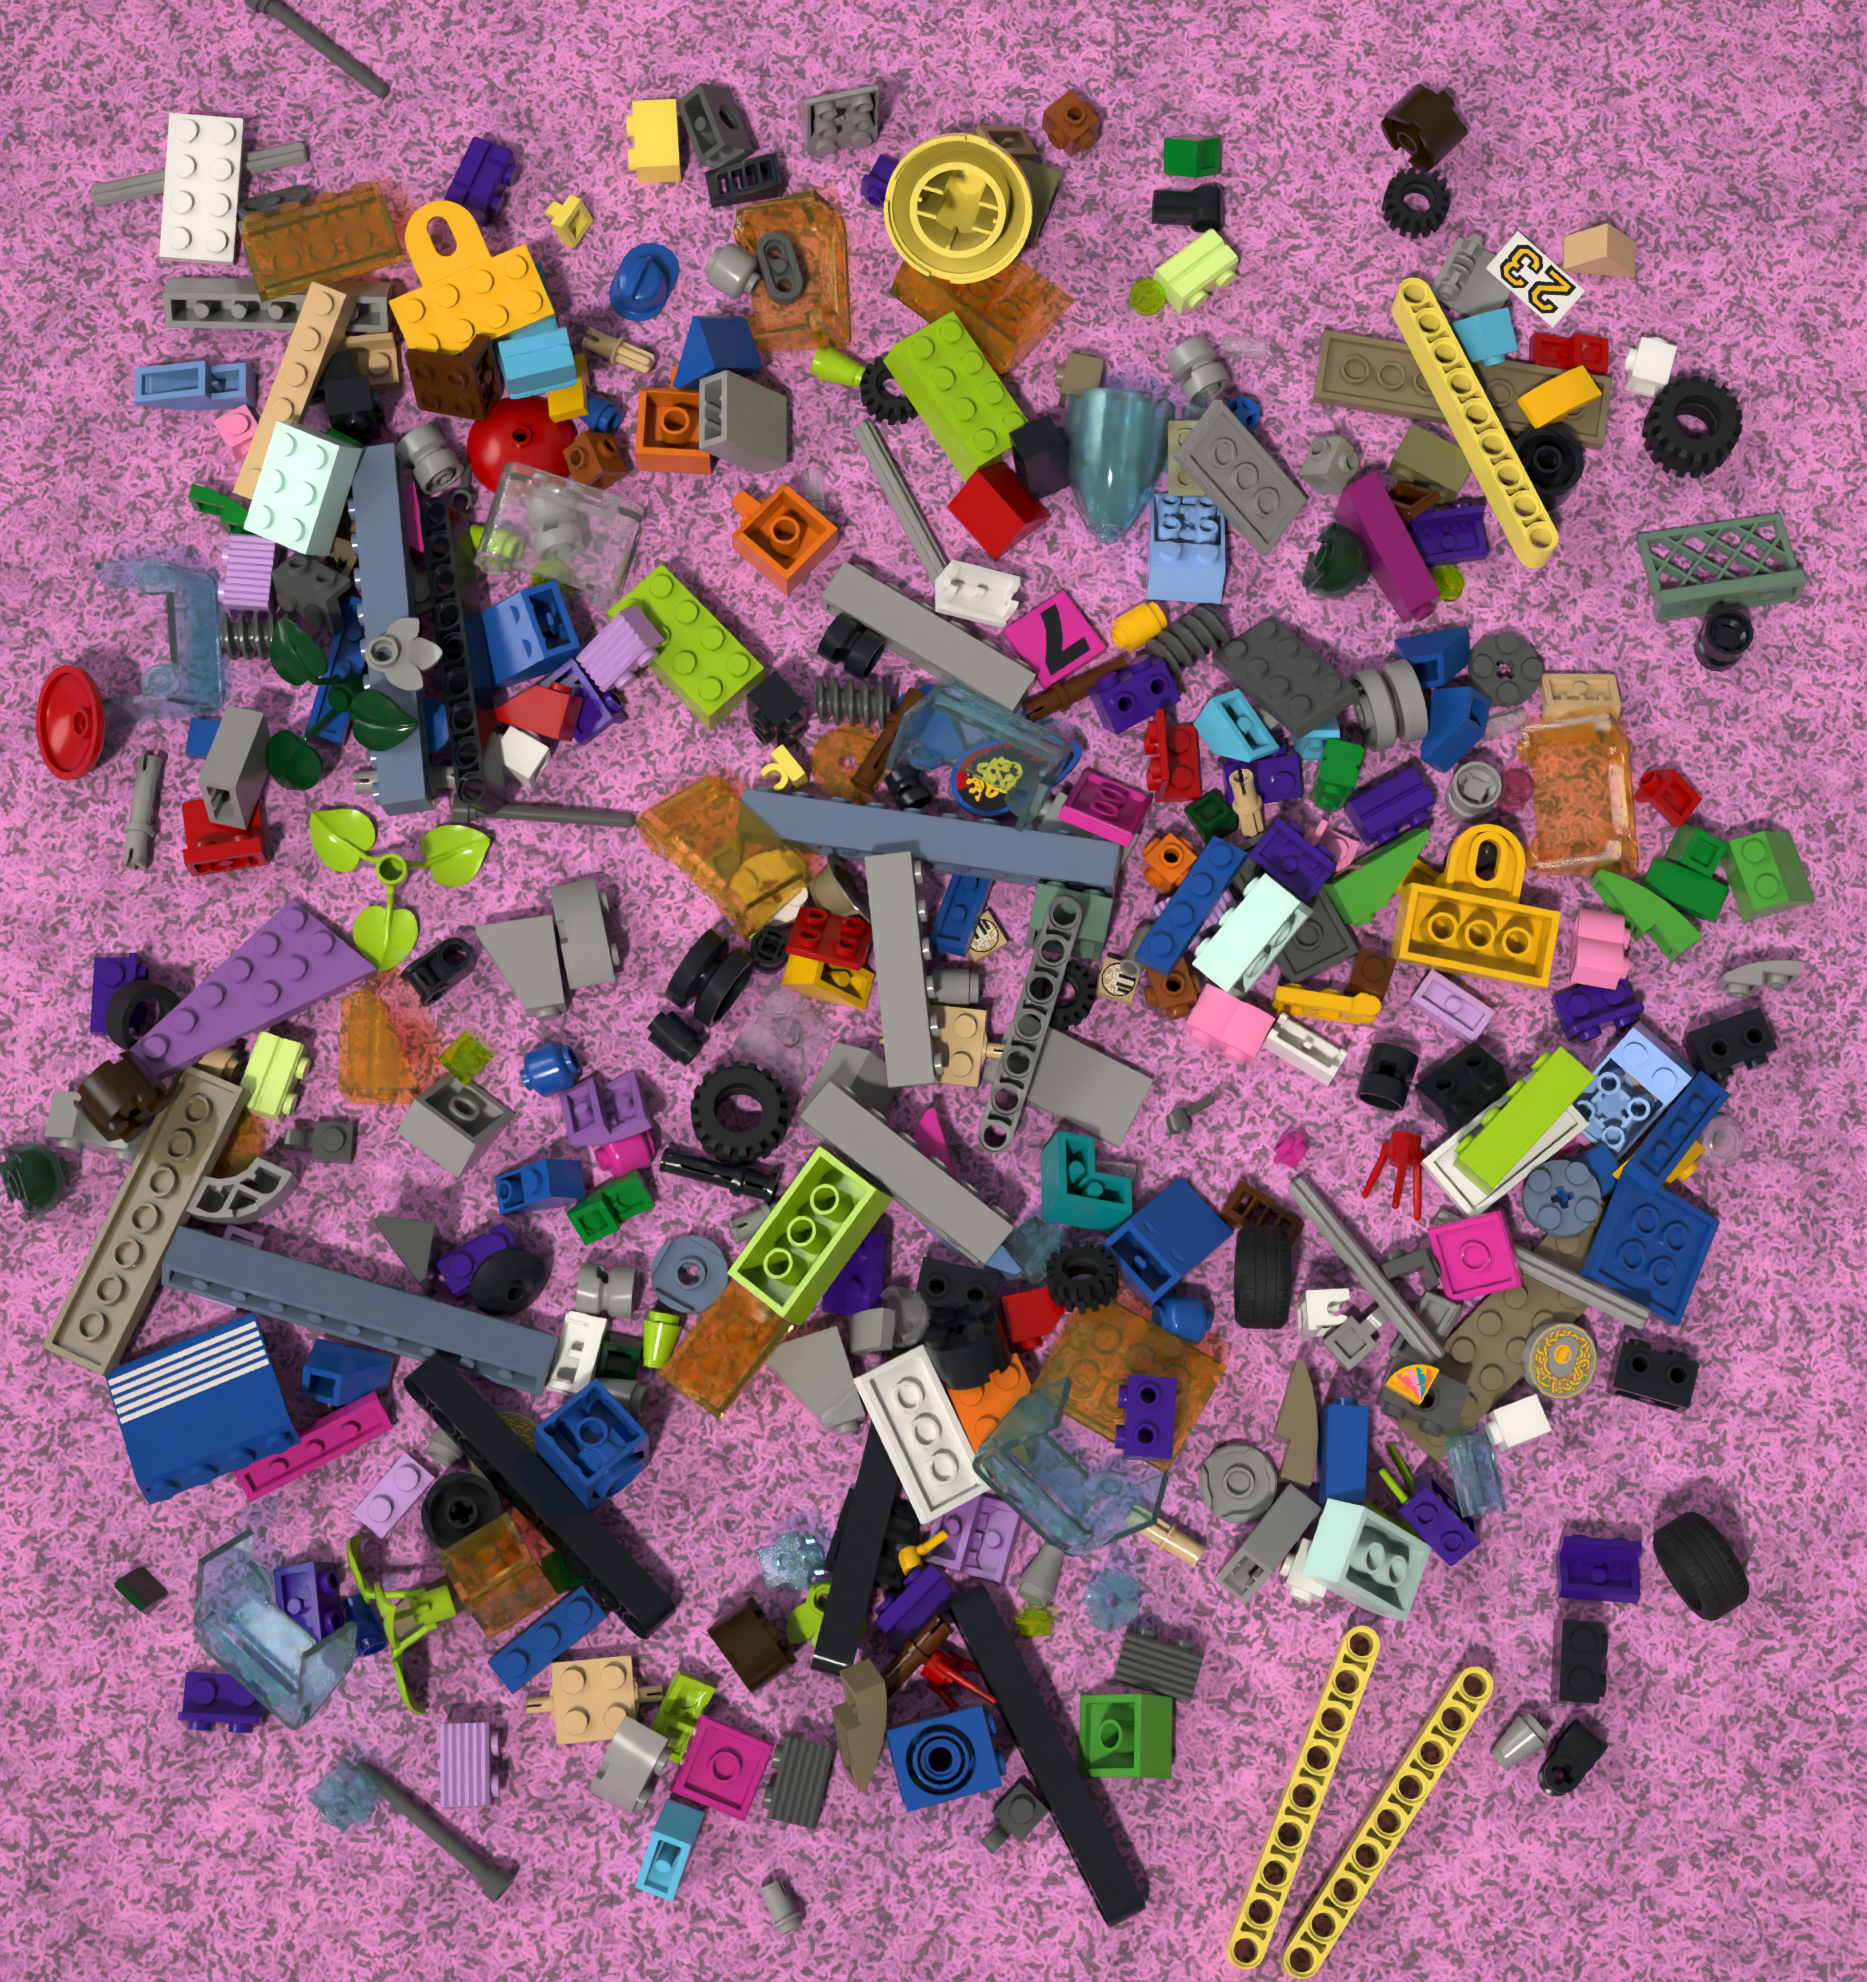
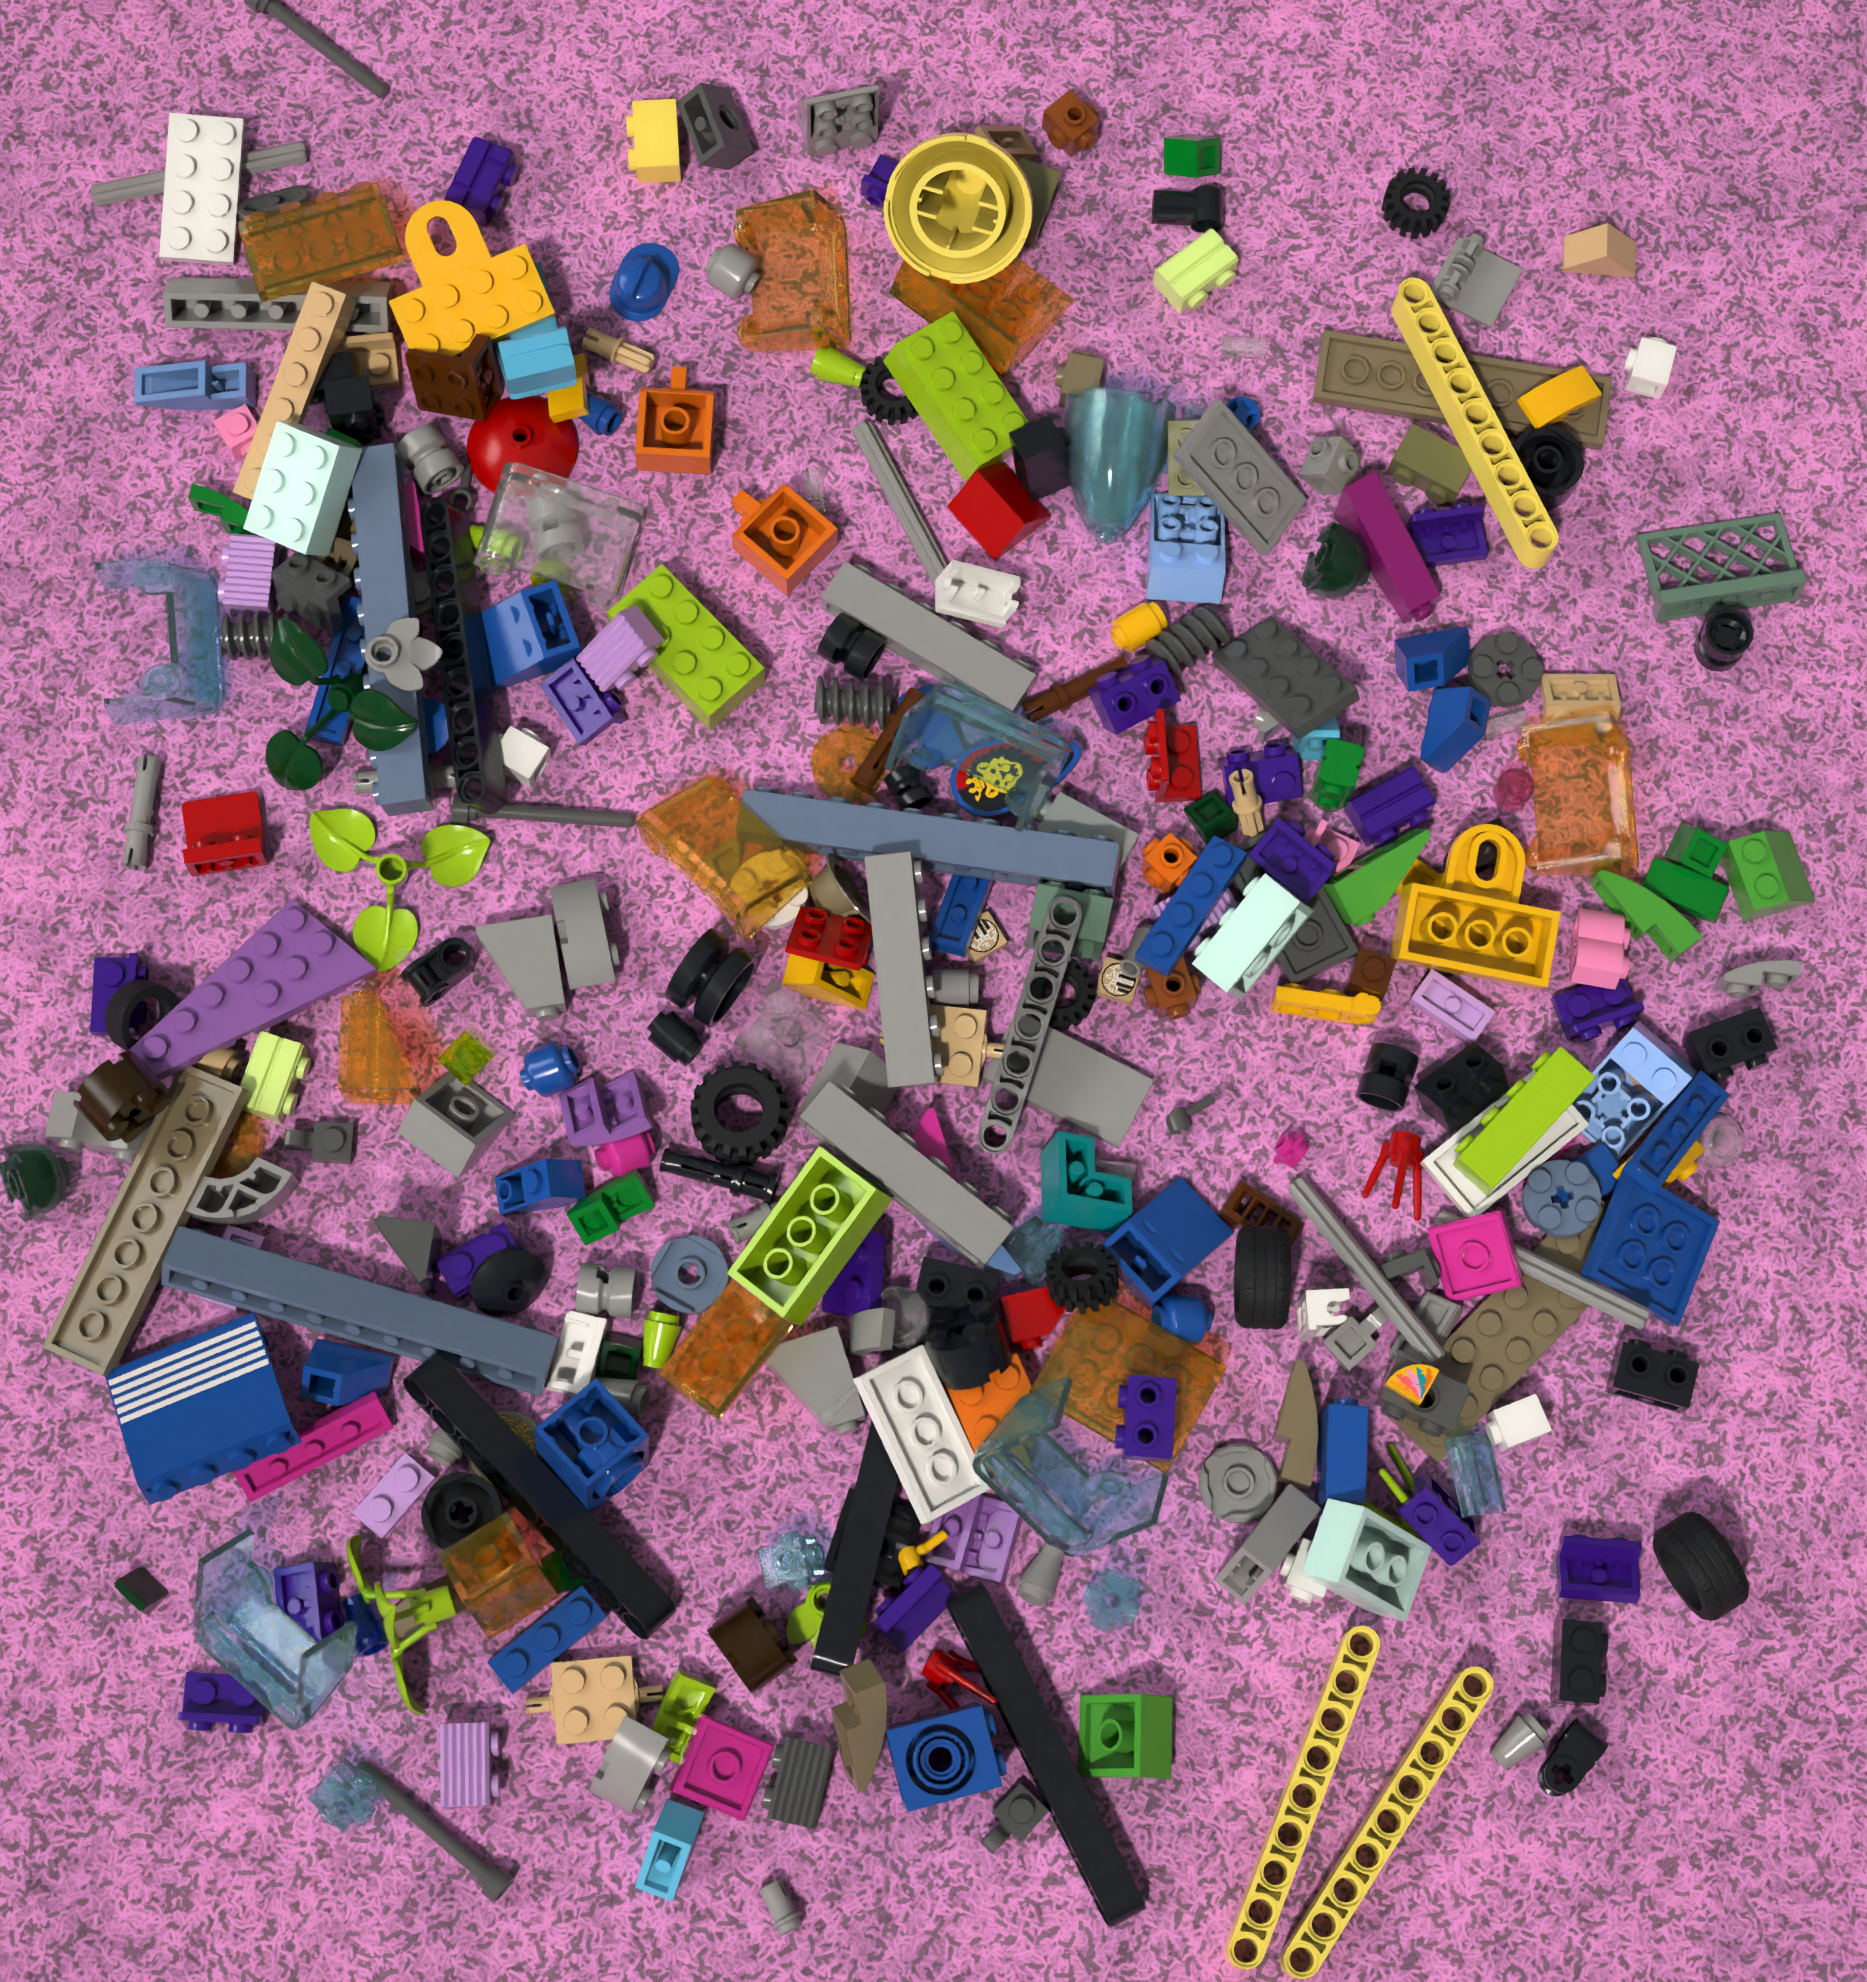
red dish [36,665,107,780] -> none
blue tile [185,717,221,760] -> none
light grey brick [198,705,270,830] -> none
slope [495,681,584,742] -> none
light yellow tile [545,195,594,249] -> none
dark orange brick [562,430,627,491] -> none
blue slope [673,316,763,389] -> none
light grey brick [699,370,787,474] -> none
black slope [705,153,783,208] -> none
black brick [746,671,806,749] -> none
black wheel [750,927,788,975] -> none
dark grey plate [756,232,803,305] -> none
light yellow tile [761,744,809,794] -> none
reddish brown pin [880,1613,954,1700] -> none
dark pink tile [1002,590,1107,692] -> none
clear neon green plate [1015,1607,1055,1636] -> none
dark pink tile [1057,769,1153,848] -> none
dark grey brick [1111,1627,1204,1704] -> none
tan axle [1128,1507,1206,1568] -> none
clear neon green plate [1129,279,1166,316] -> none
light grey wheel [1166,336,1231,406] -> none
bright pink brick [1184,984,1275,1065] -> none
medium azure slope [1193,688,1280,763] -> none
white hinge [1262,1012,1349,1086] -> none
light grey wheel [1350,659,1428,752] -> none
dark brown brick [1381,84,1468,171] -> none
reddish brown slope [1386,481,1442,521] -> none
clear neon green plate [1430,566,1465,602] -> none
light grey wheel [1444,761,1502,823] -> none
medium azure slope [1449,307,1518,367] -> none
sticker [1486,231,1585,328] -> none
tile [1522,1321,1597,1400] -> none
red slope [1529,332,1608,376] -> none
red bracket [1633,769,1702,827] -> none
black tyre [1642,376,1743,479] -> none

